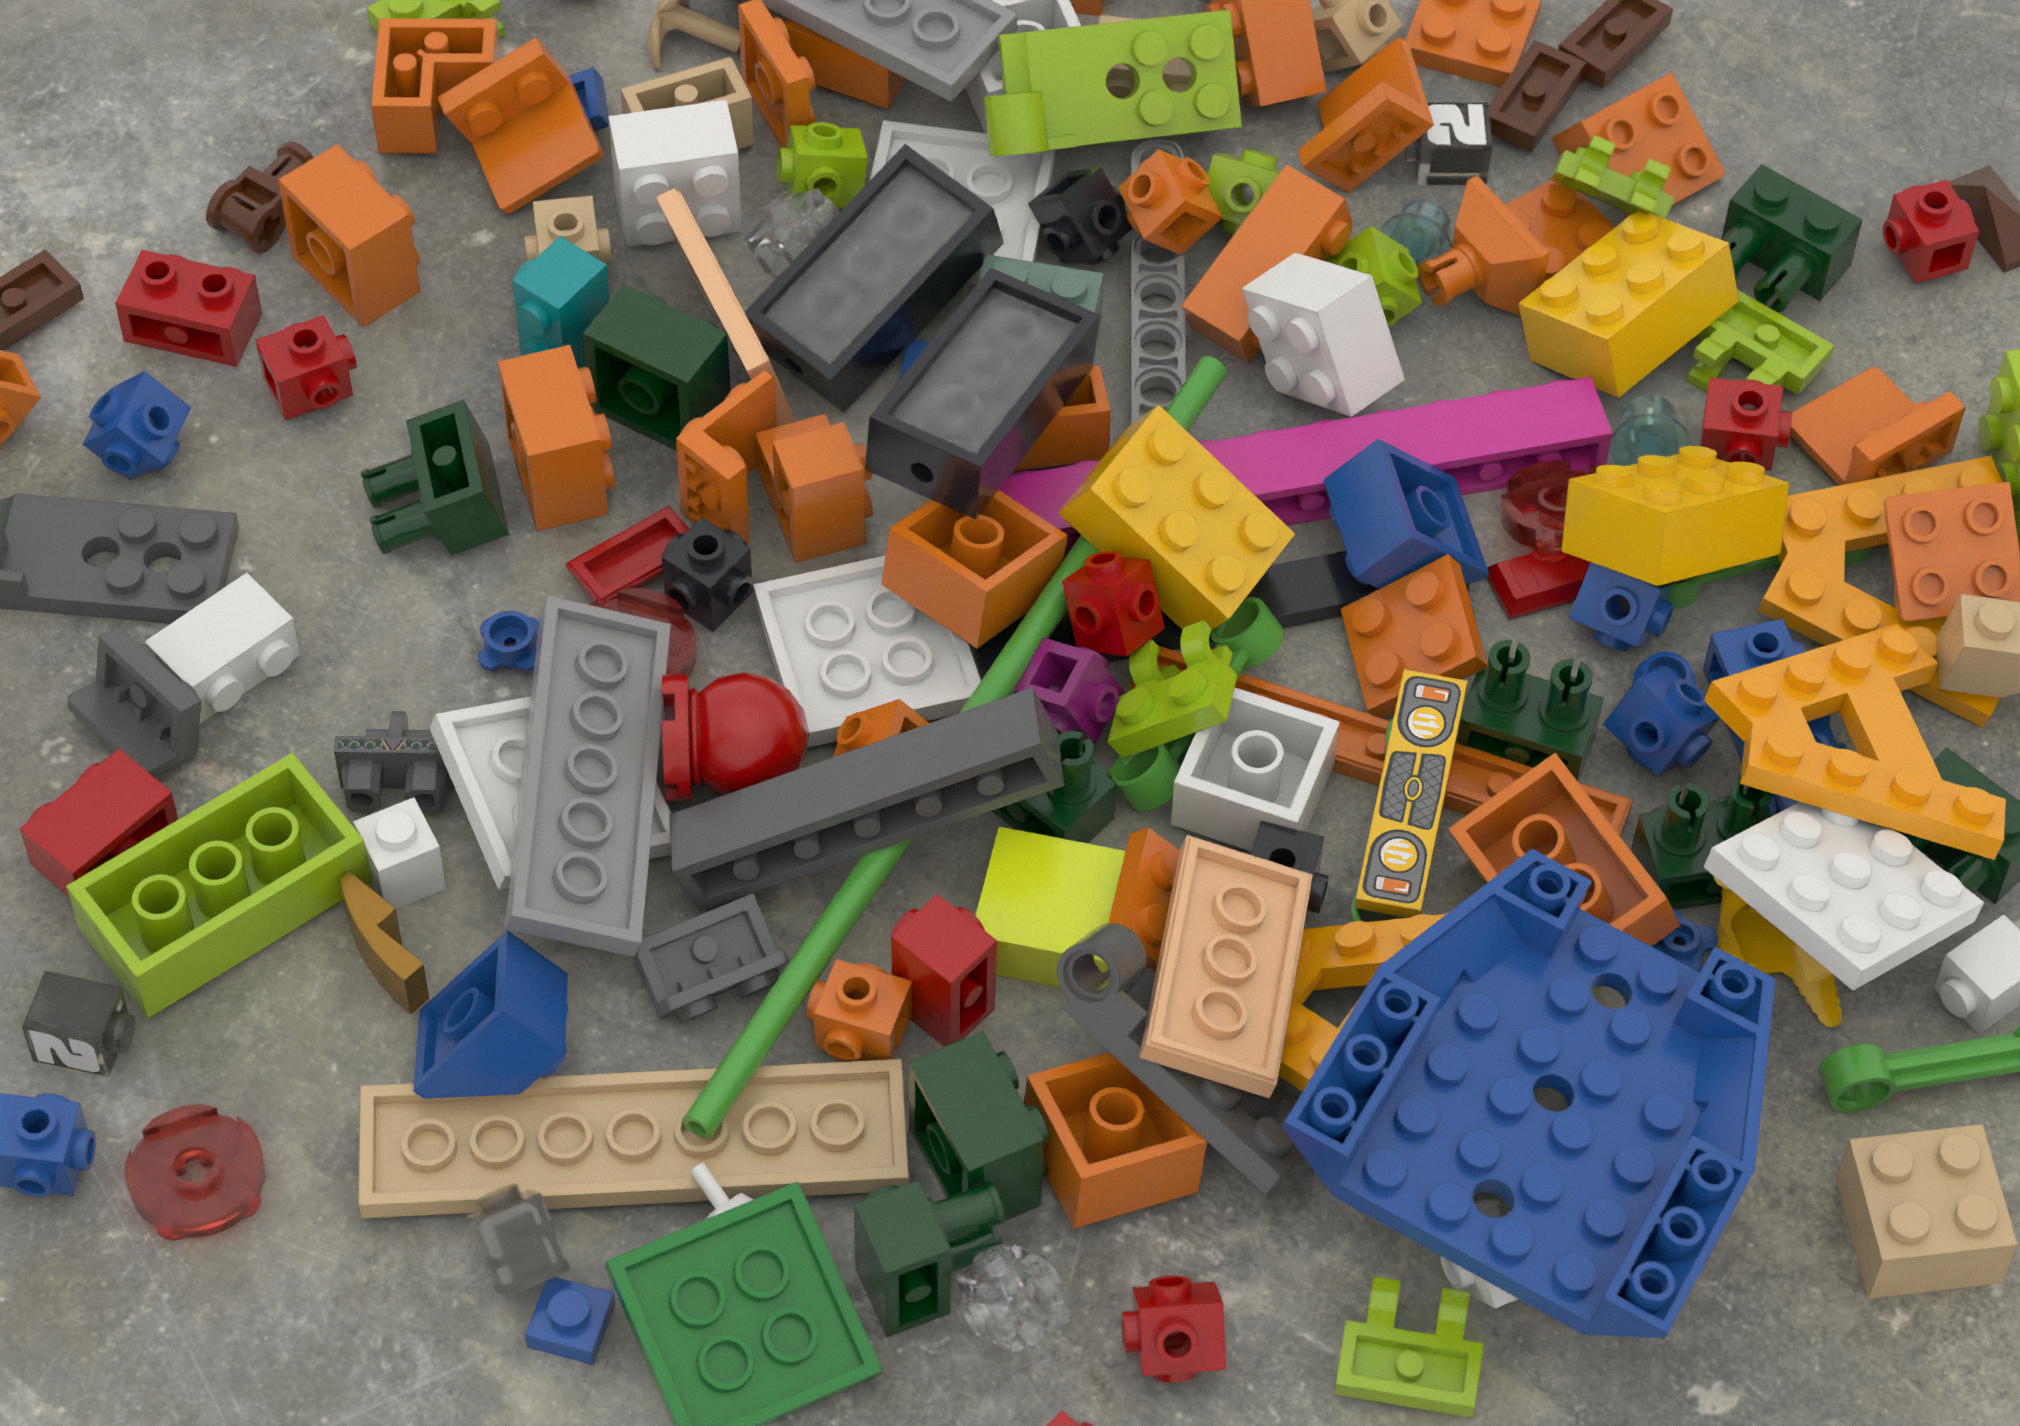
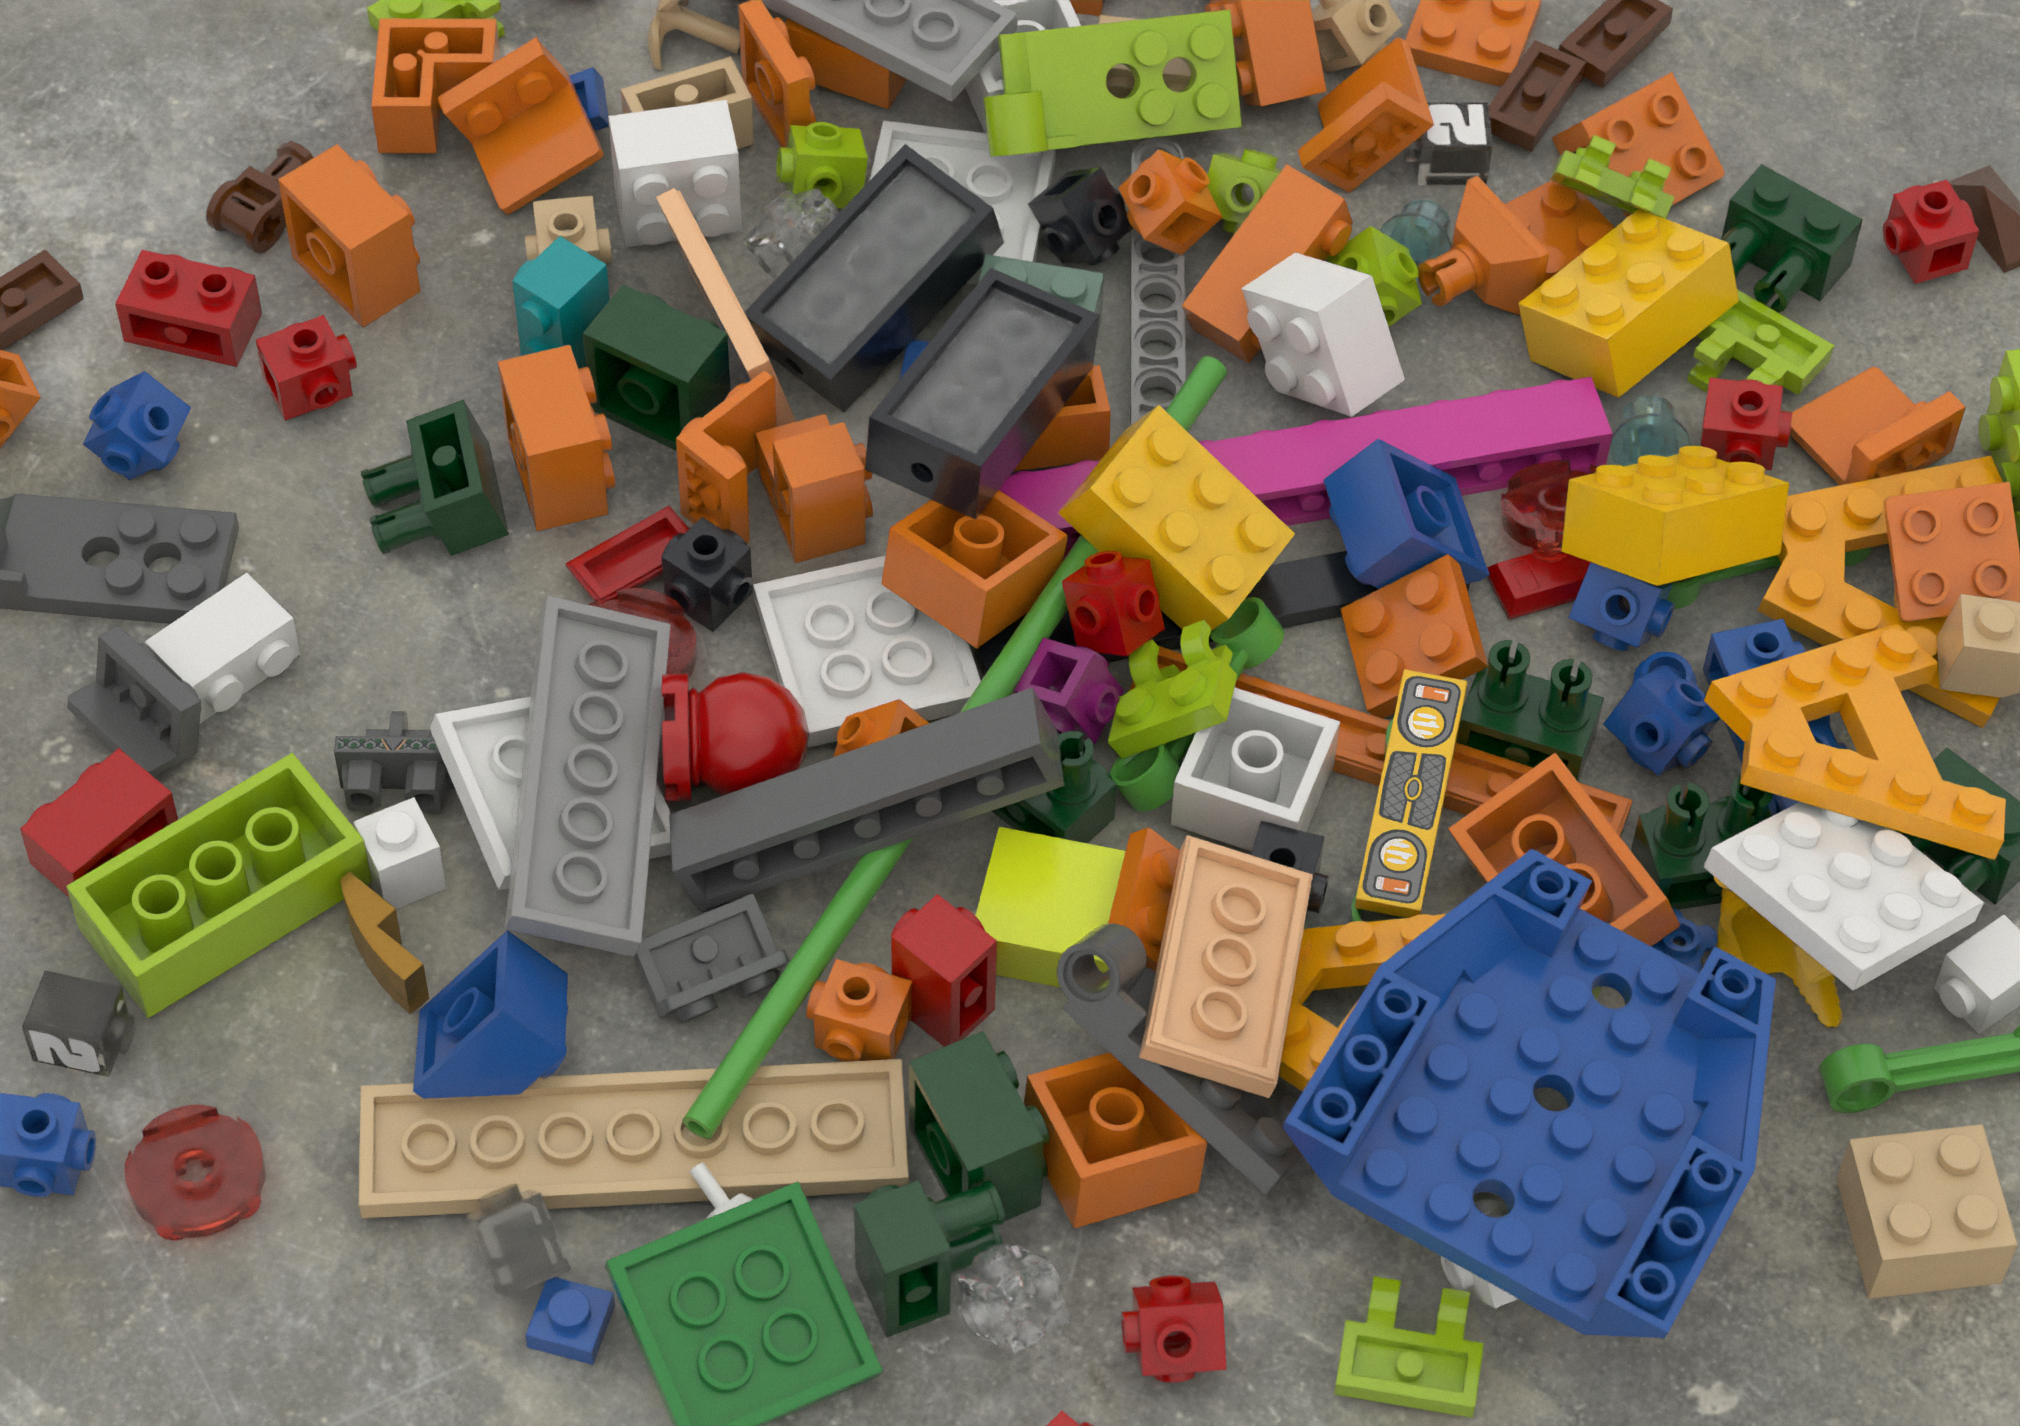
blue plate [478,611,539,671] -> none

